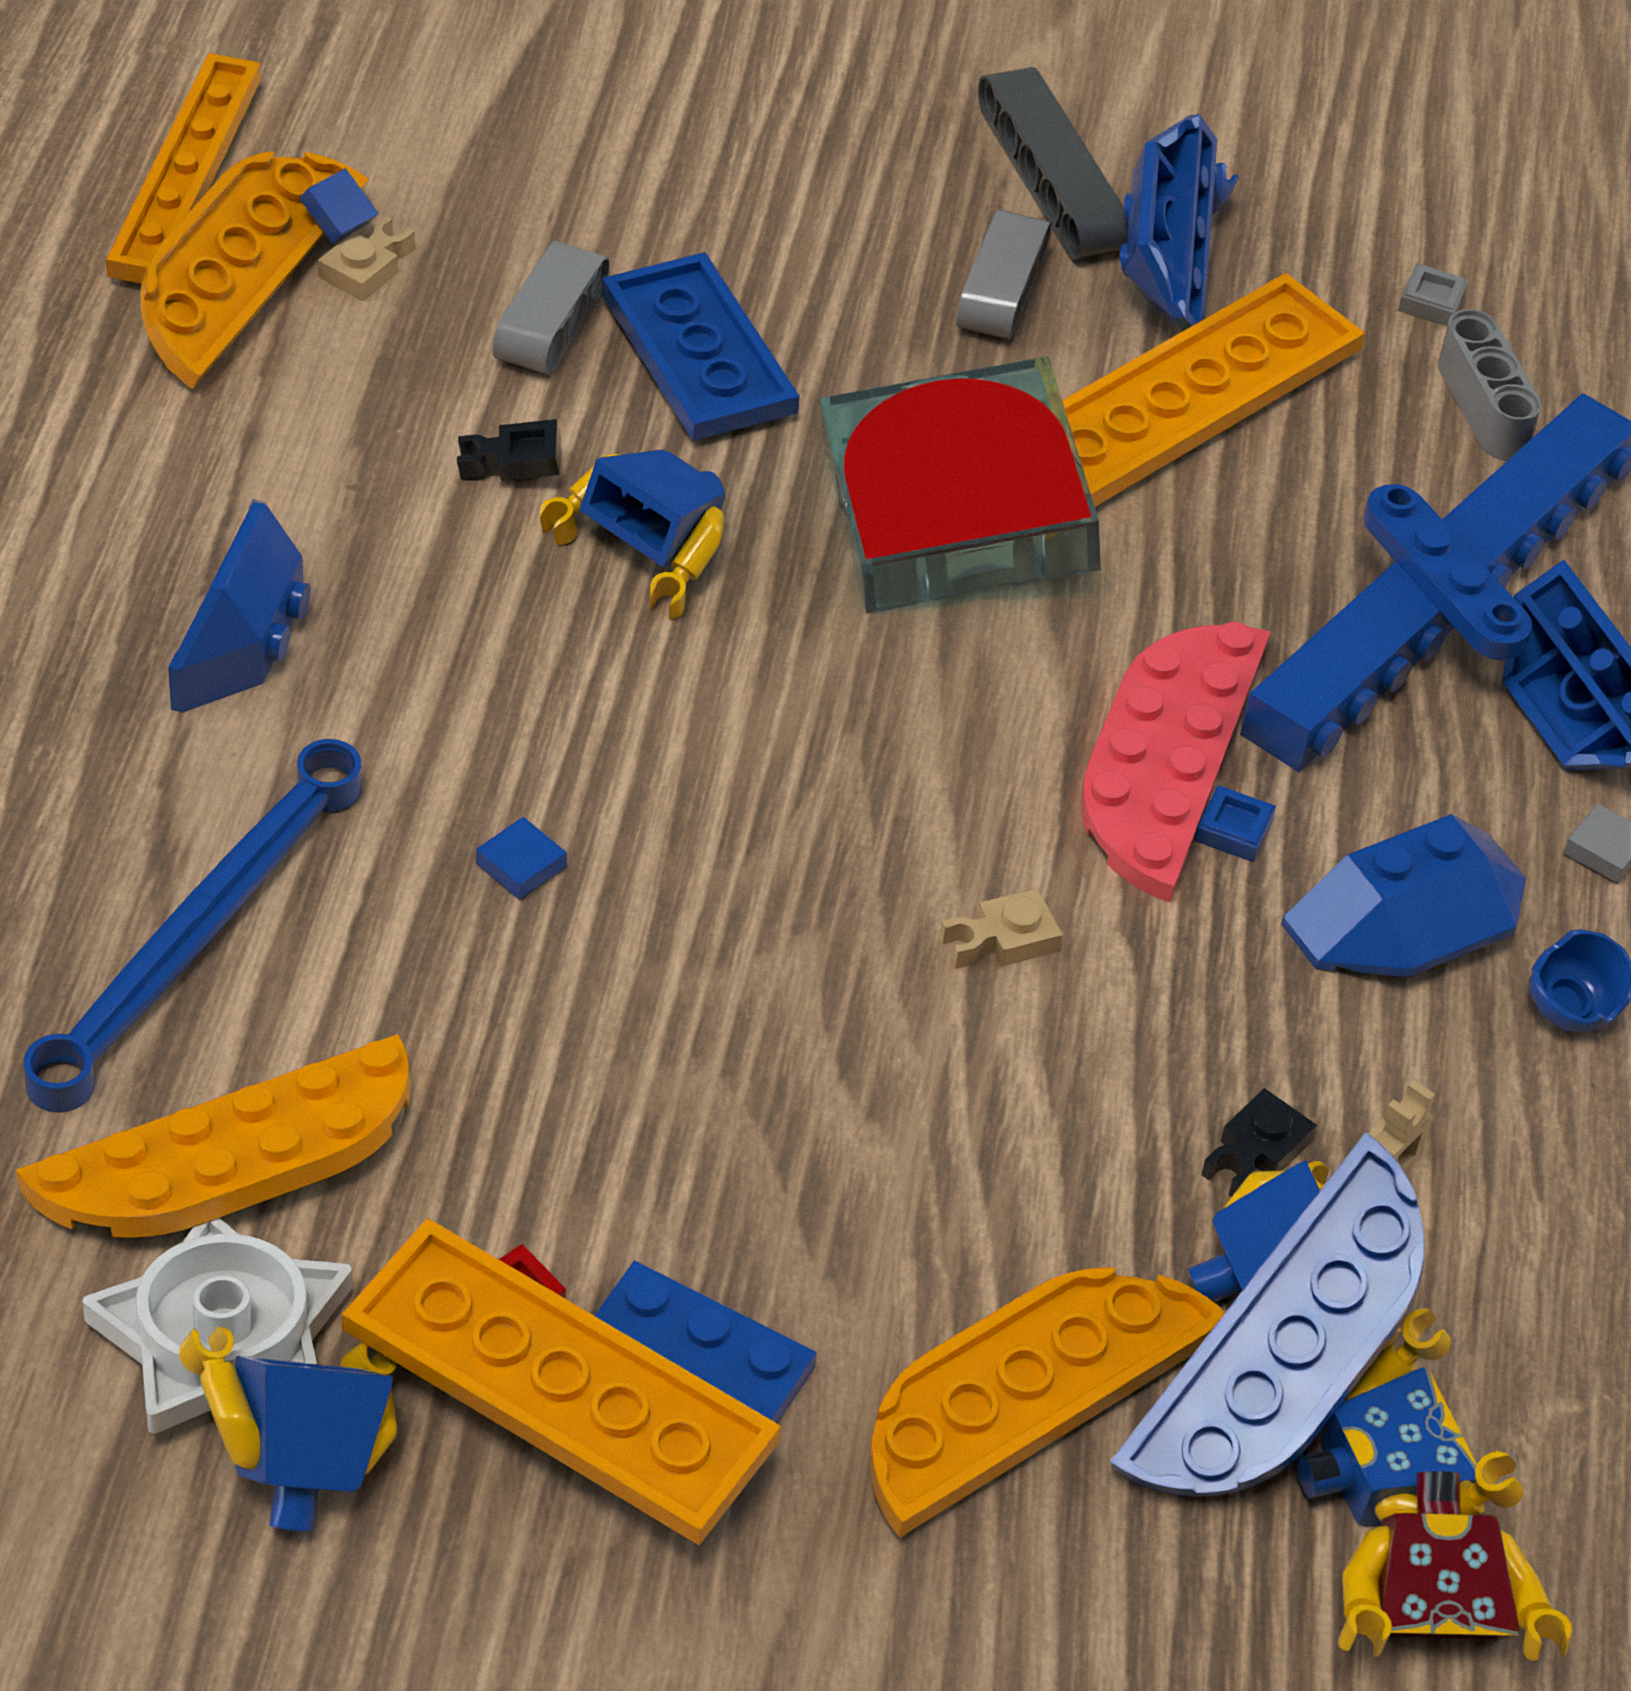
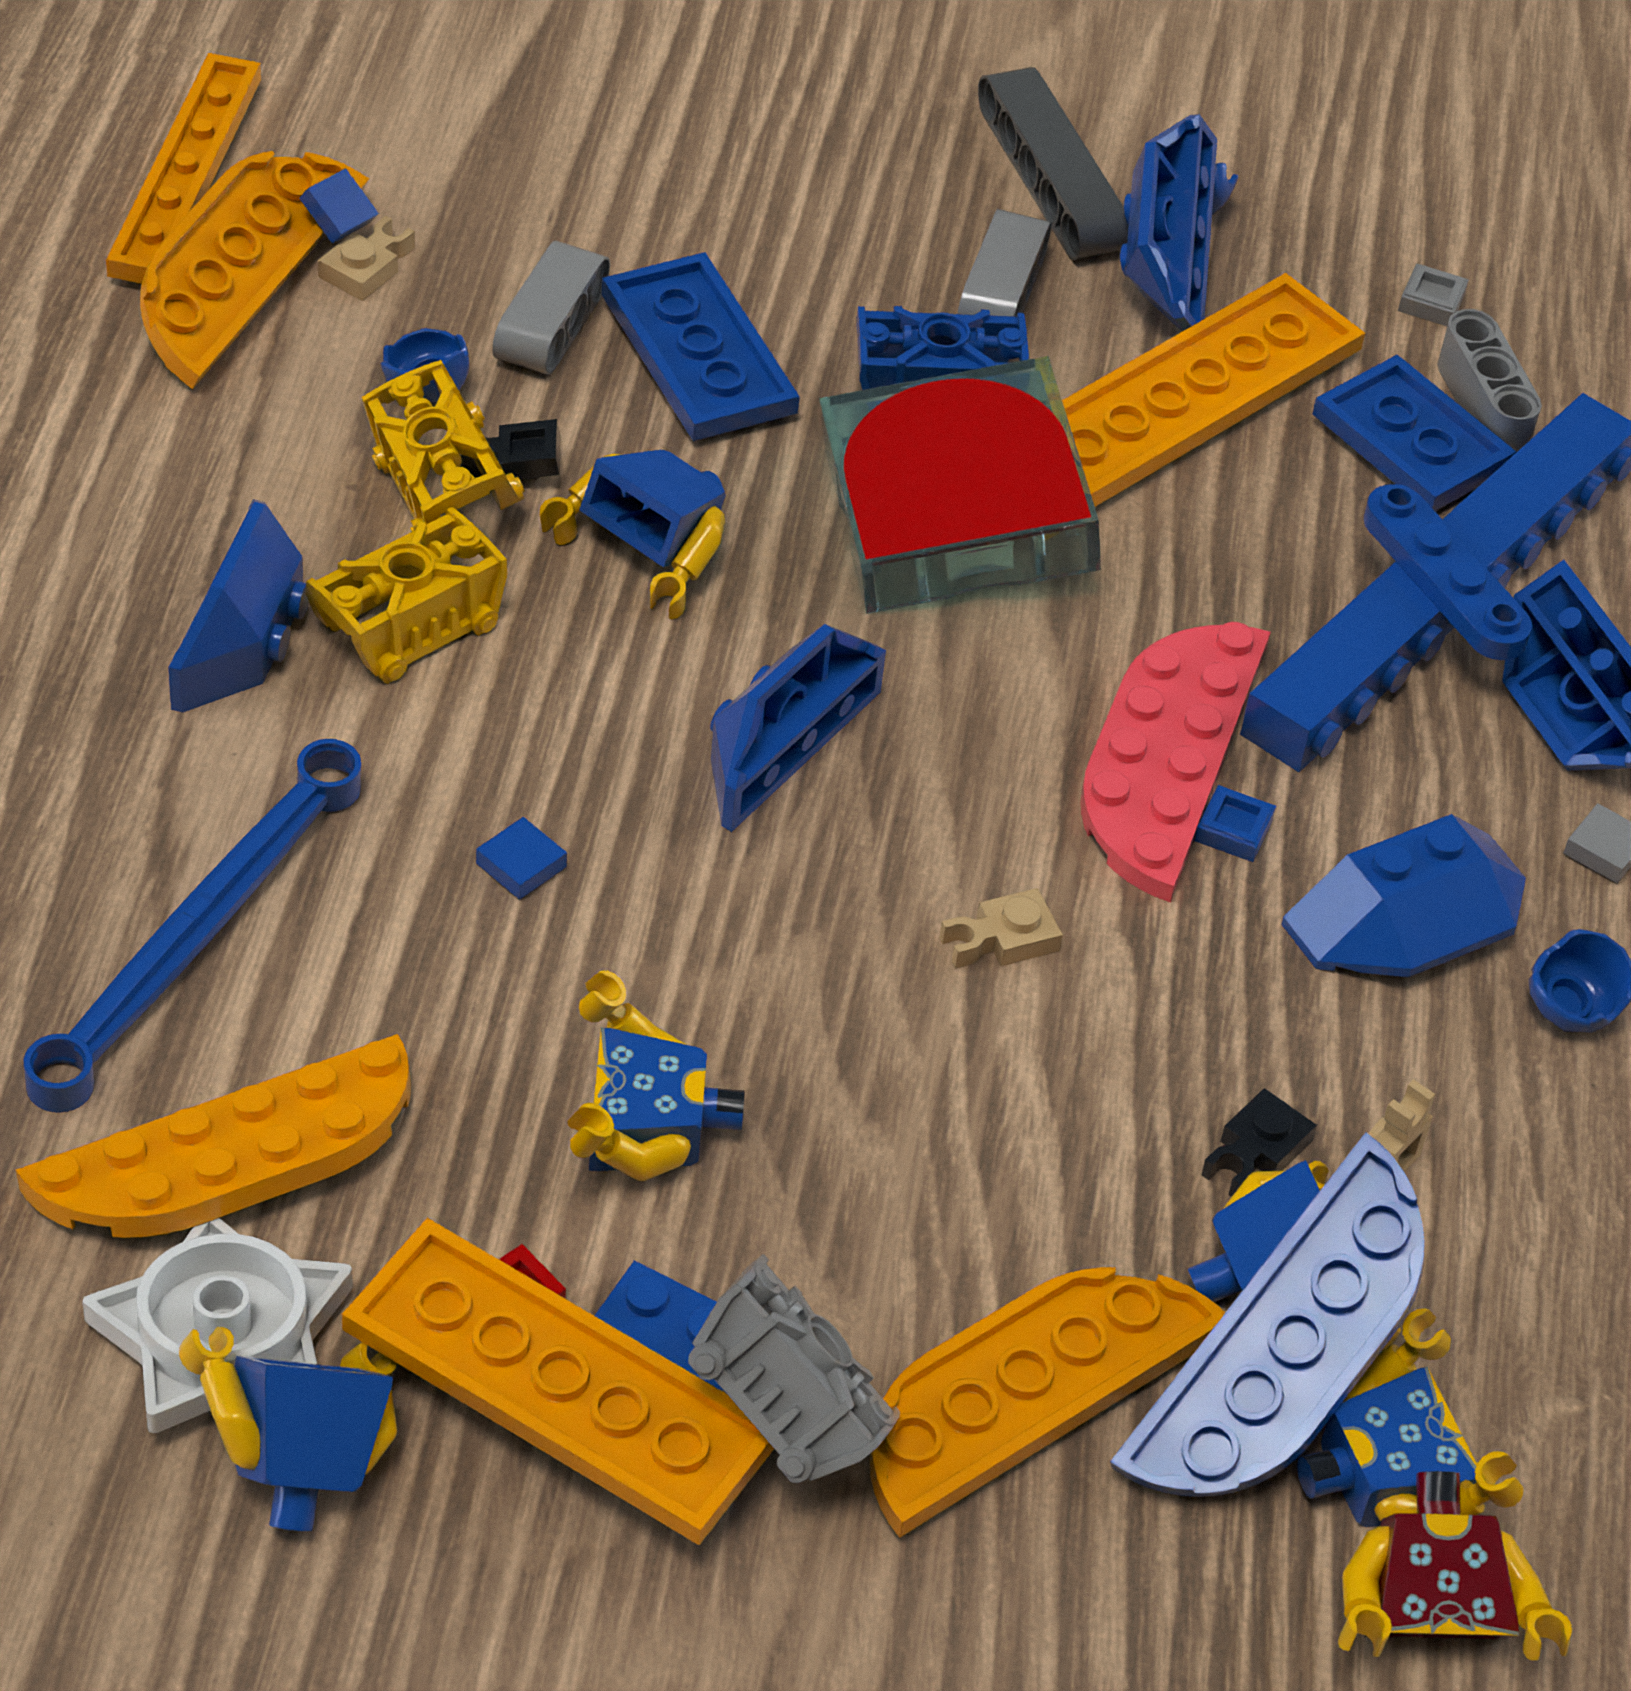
none -> yellow piece [305,507,508,684]
none -> yellow piece [361,360,525,532]
none -> blue hair [380,328,469,404]
none -> torso [567,970,745,1181]
none -> light grey piece [688,1254,901,1483]
none -> blue wedge [710,624,886,832]
none -> blue piece [856,306,1030,412]
none -> blue plate [1312,354,1517,511]

